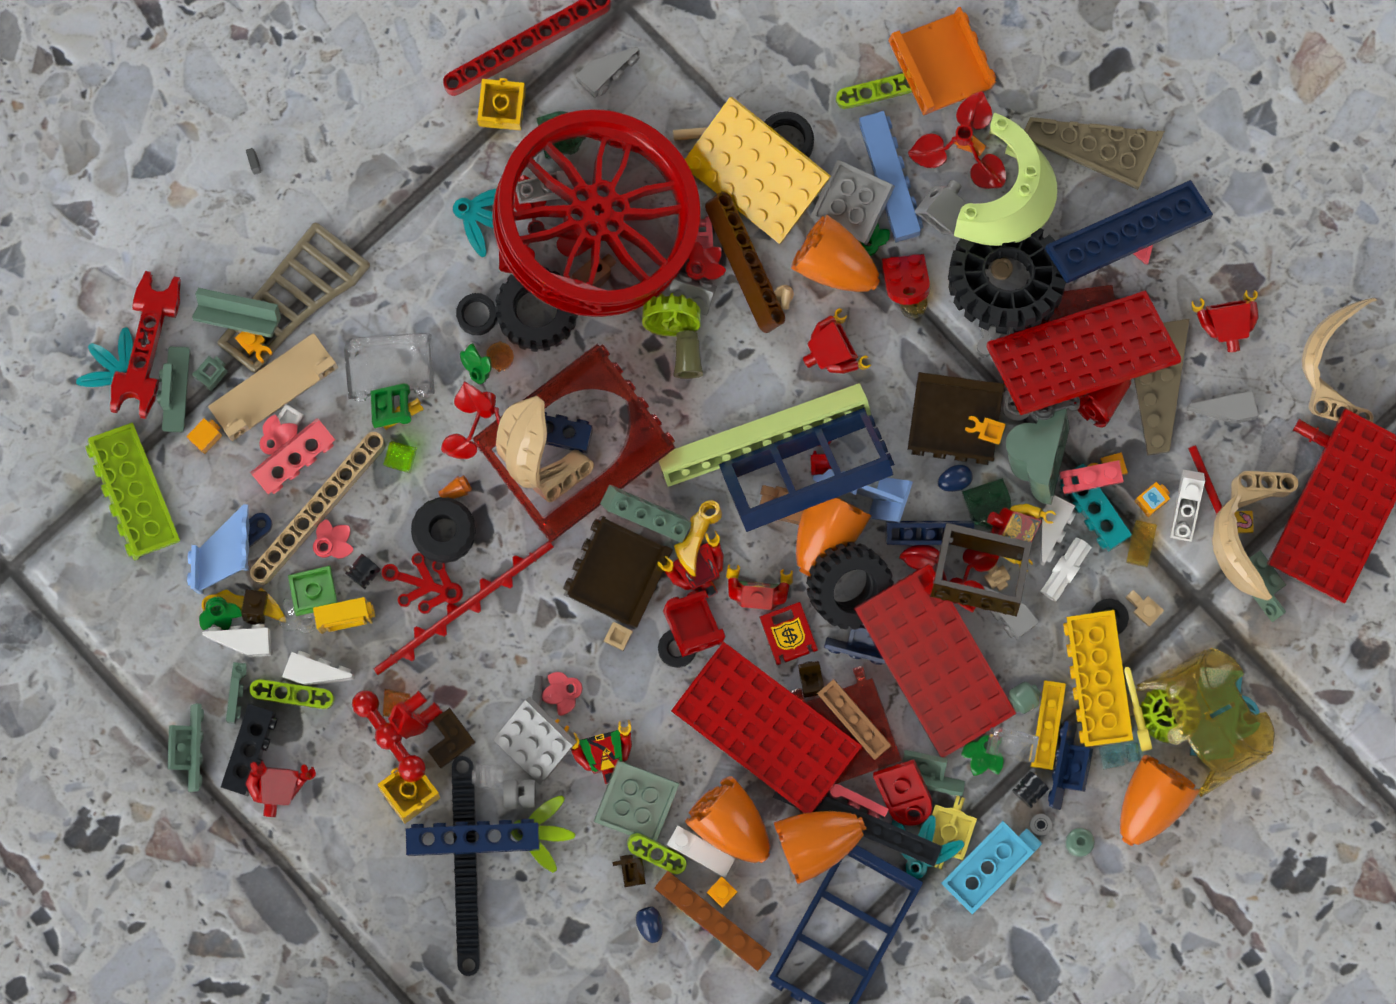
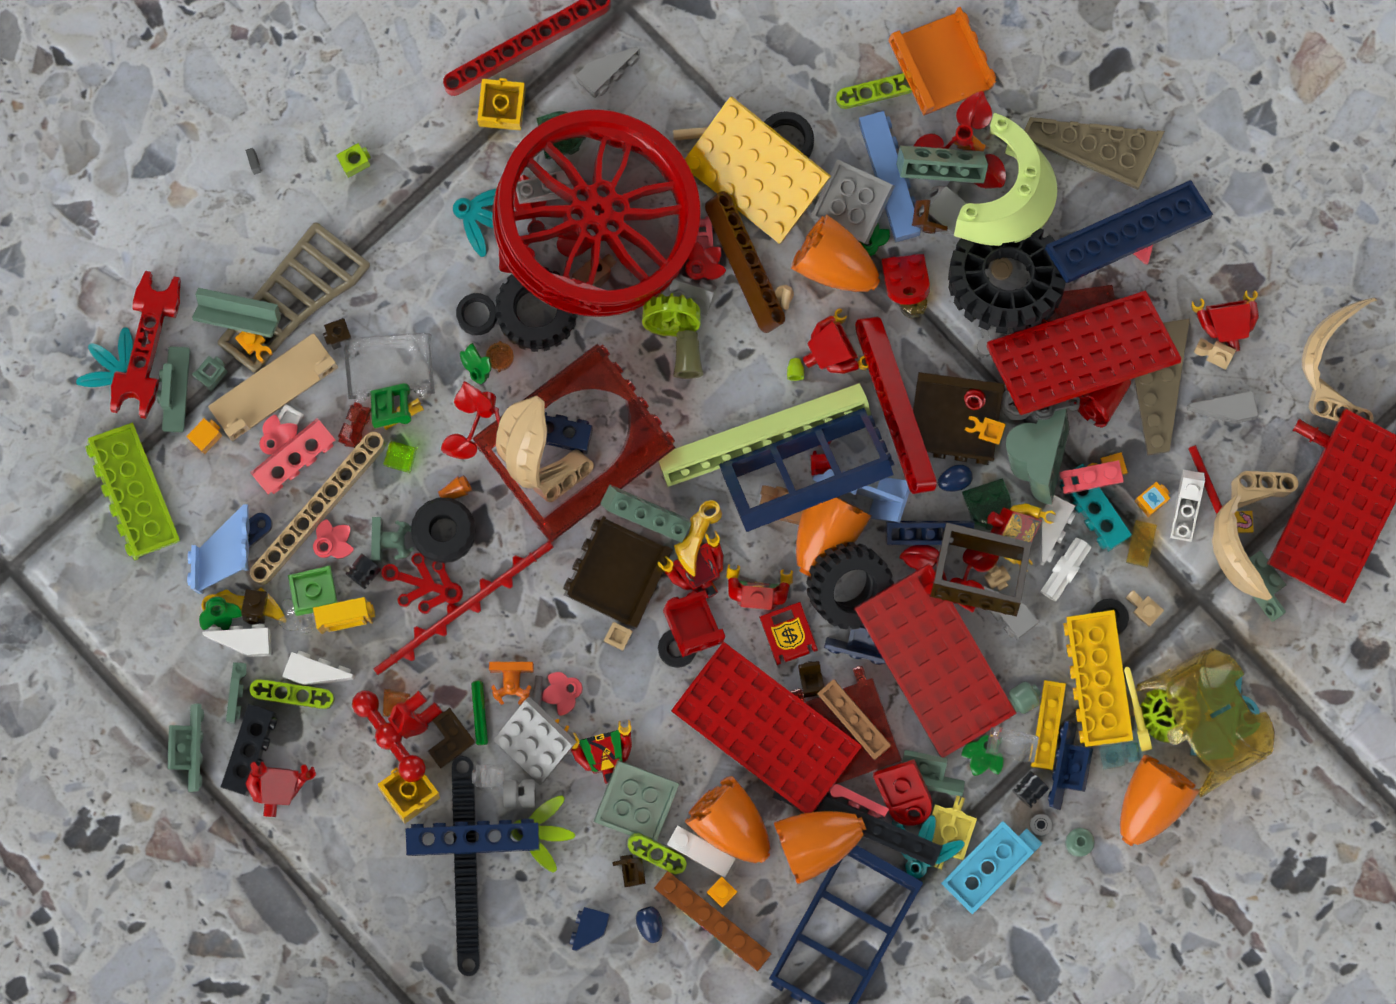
none -> dark brown bracket [323,318,351,350]
none -> lime brick [336,143,371,178]
none -> clear red hinge [338,402,371,448]
none -> sand green piece [371,517,414,563]
none -> green axle [471,681,488,746]
none -> orange piece [489,662,534,705]
none -> dark blue slope [569,907,610,951]
none -> lime hose [787,358,804,381]
none -> red beam [855,316,937,494]
none -> sand green brick [896,146,988,183]
none -> reddish brown bracket [912,199,948,234]
none -> red plate [964,389,986,410]
none -> tan plate [1194,338,1236,370]

